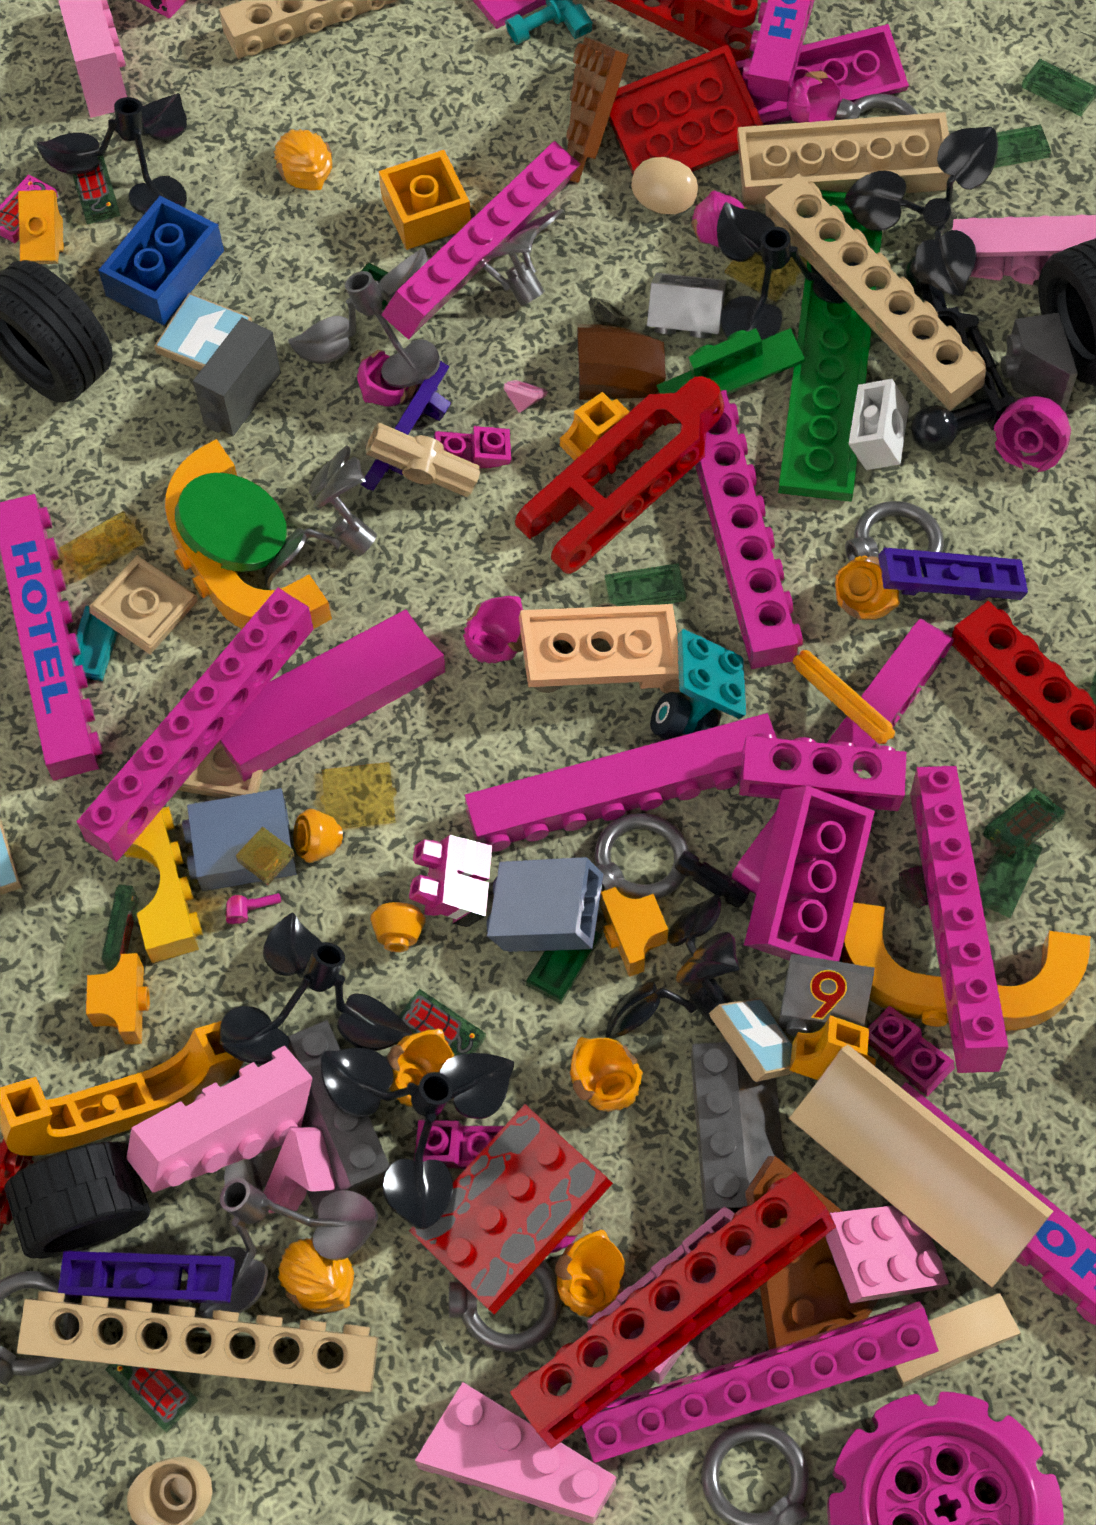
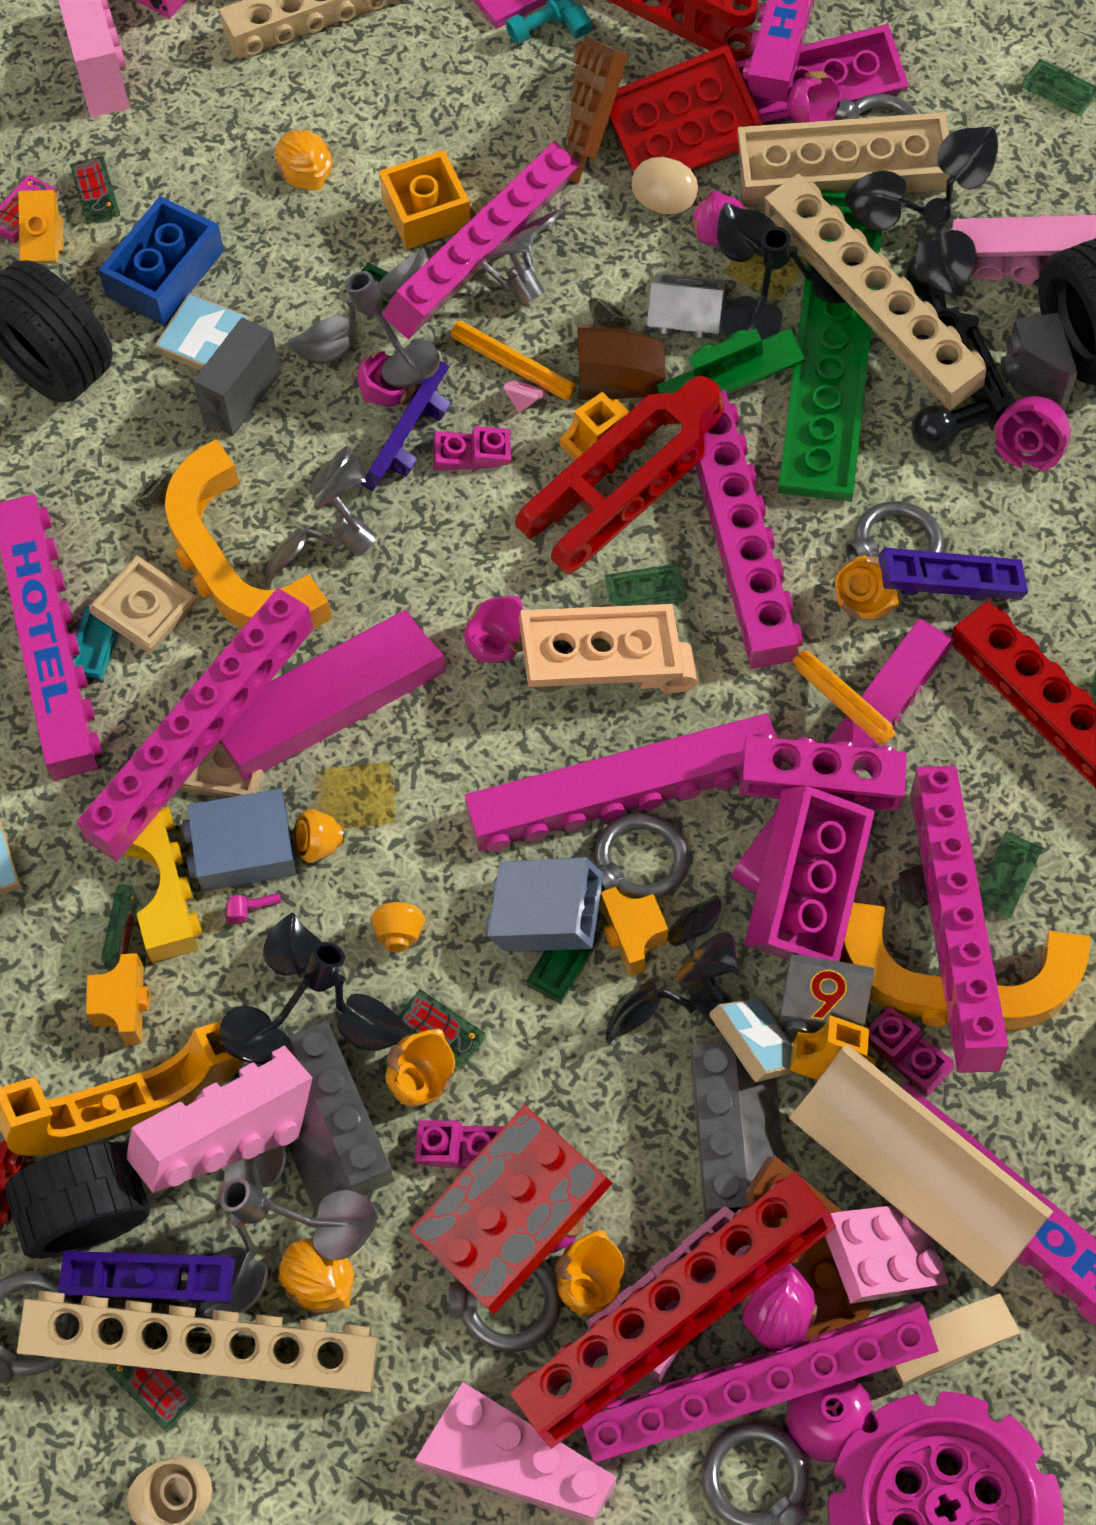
black plant [37,93,187,214] -> none
clear yellow plate [59,511,144,580] -> none
green tile [175,473,287,572] -> none
clear yellow plate [236,826,295,885] -> none
bright pink slope [263,1127,336,1213] -> none
black plant [321,1048,514,1230] -> none
tan piece [366,422,480,497] -> none
hips [409,835,492,927] -> none
light orange hair [570,1037,643,1112] -> none
teal plate [650,629,746,740] -> none
black axle [675,851,750,908] -> none
white brick [849,379,909,470] -> none
clear green tile [982,787,1066,859] -> none
clear green tile [994,124,1051,168] -> none
none -> clear smoke slope [135,473,173,507]
none -> light orange axle [450,321,577,401]
none -> dark pink hair [742,1263,817,1350]
none -> dark pink cylinder [785,1379,874,1462]

